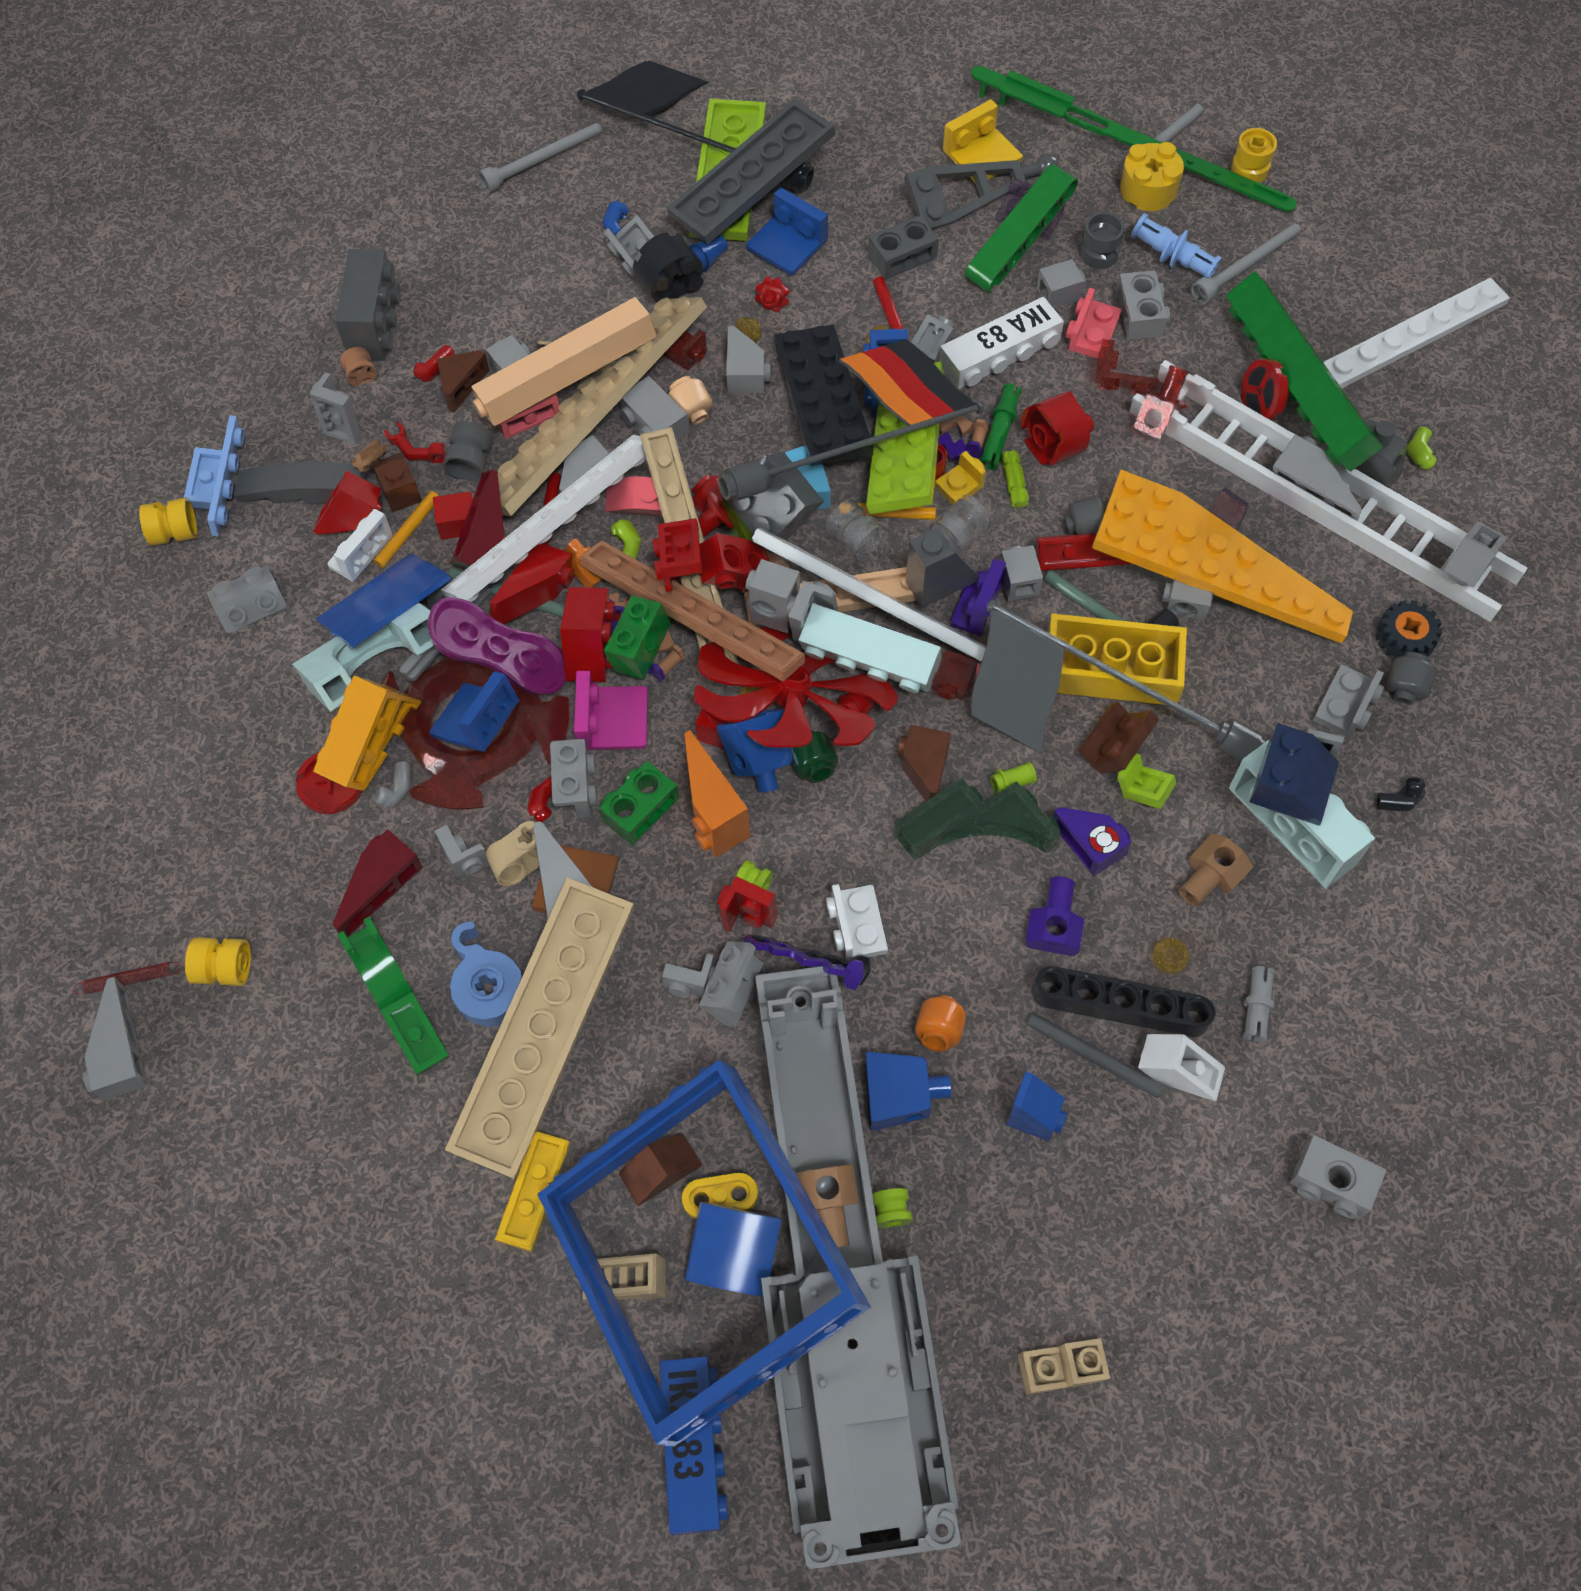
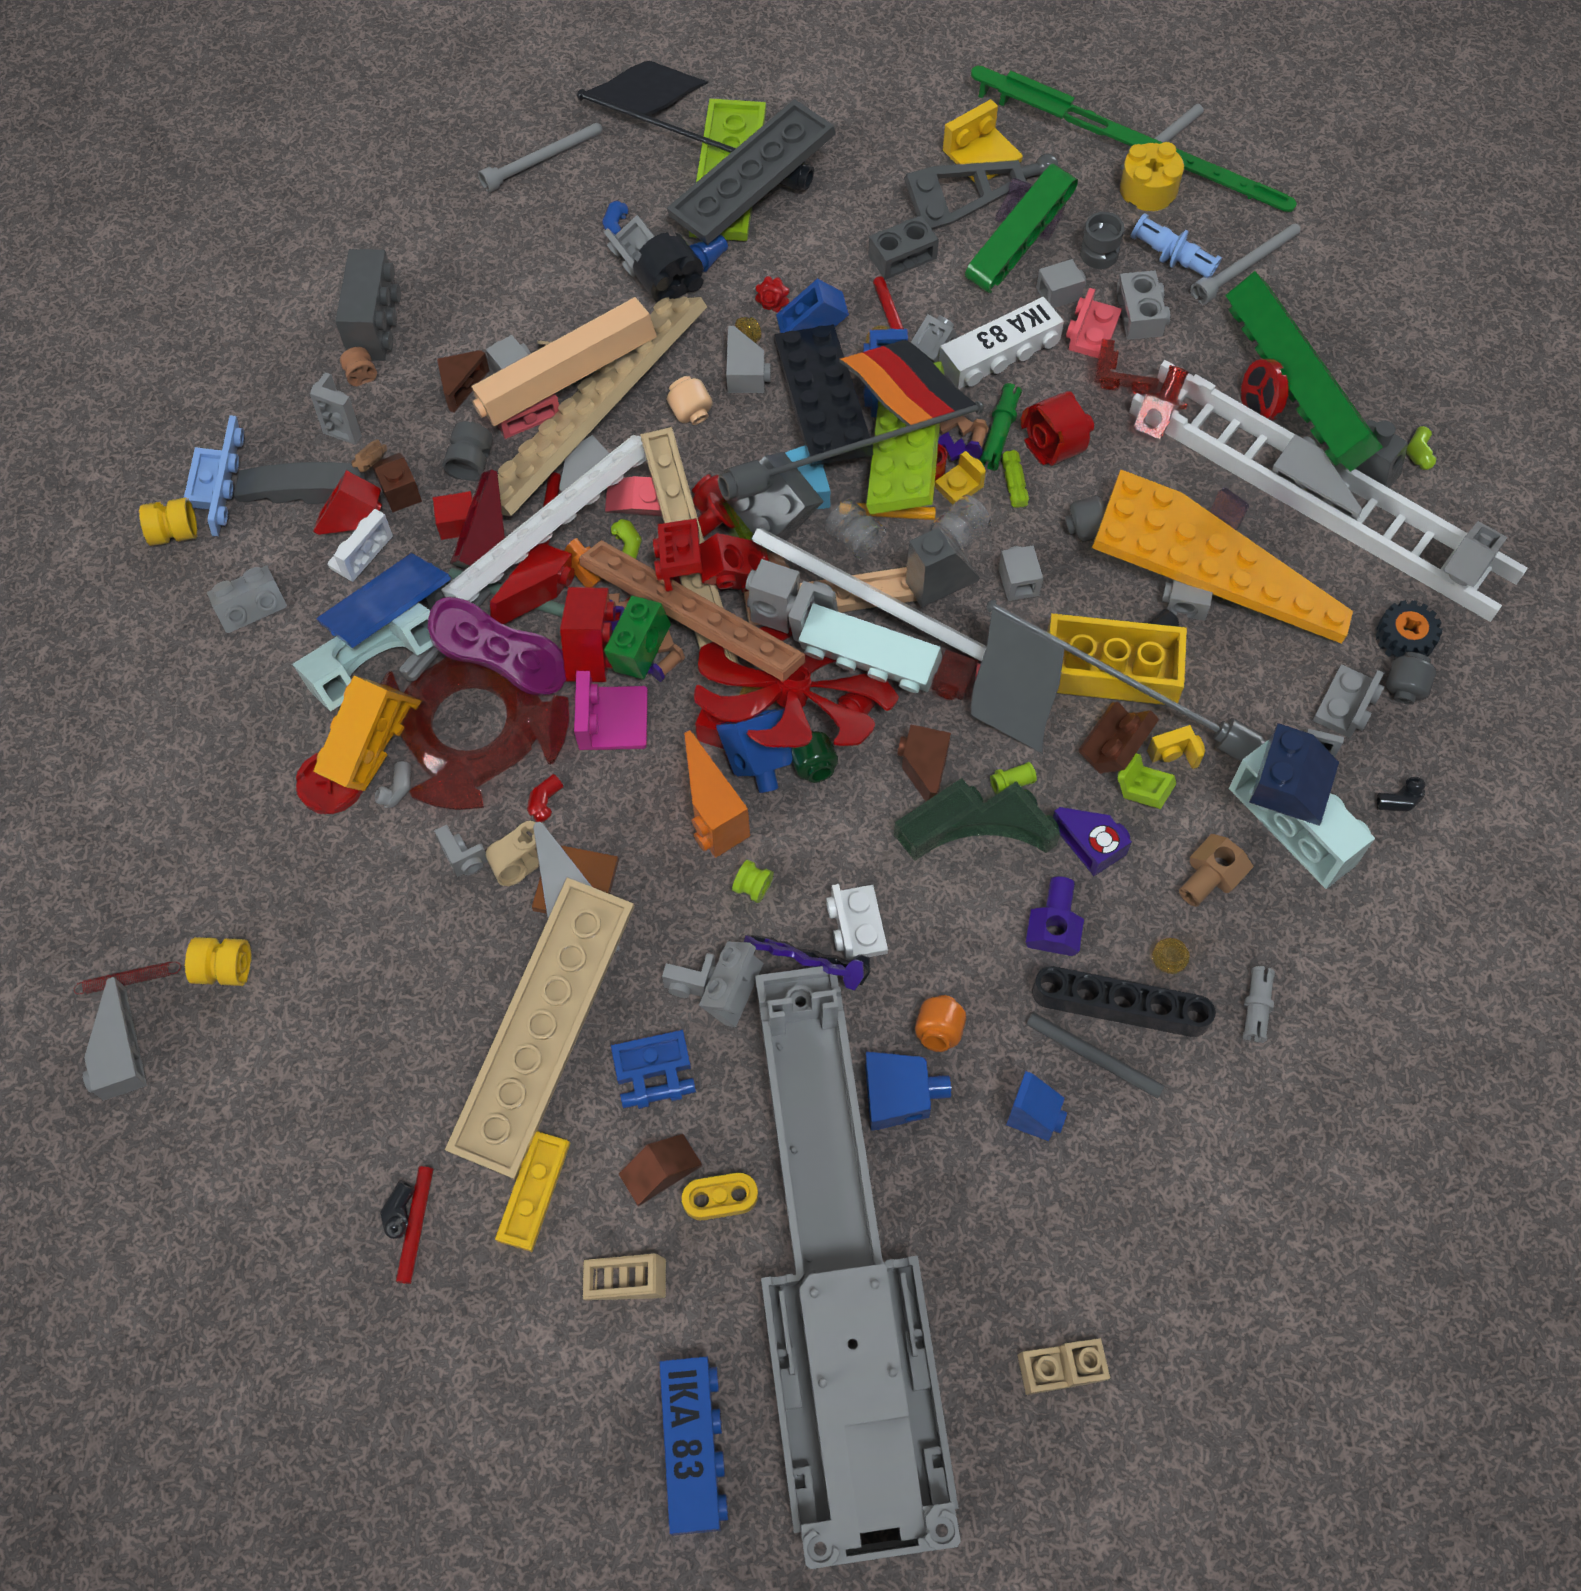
dark red slope [332,829,423,938] -> none
green piece [337,917,450,1076] -> none
light orange bar [373,491,439,568] -> none
red arm [384,422,446,463] -> none
red arm [413,345,455,382] -> none
blue bracket [429,671,520,752] -> none
medium blue piece [450,922,523,1028] -> none
blue door [537,1060,871,1446] -> none
light grey bracket [550,738,598,818] -> none
green brick [599,761,680,846] -> none
light grey piece [619,376,689,440] -> none
clear red bracket [663,330,707,371] -> none
blue slope [684,1201,781,1297] -> none
red bracket [717,876,778,932] -> none
blue bracket [746,187,828,276] -> none
medium nougat piece [796,1164,859,1247] -> none
lime wheel [872,1188,913,1229] -> none
dark purple bracket [951,559,1006,636] -> none
red tile [1036,533,1132,571] -> none
sand green bar [1044,570,1125,621] -> none
white slope [1138,1034,1225,1101] -> none
yellow wheel [1231,128,1277,183] -> none
light grey brick [1289,1135,1387,1219] -> none
white plate [1324,277,1510,388] -> none
none -> black arm [381,1180,416,1239]
none -> red piece [396,1166,434,1284]
none -> blue plate [611,1030,696,1109]
none -> blue slope [776,278,849,333]
none -> yellow bracket [1147,725,1205,769]

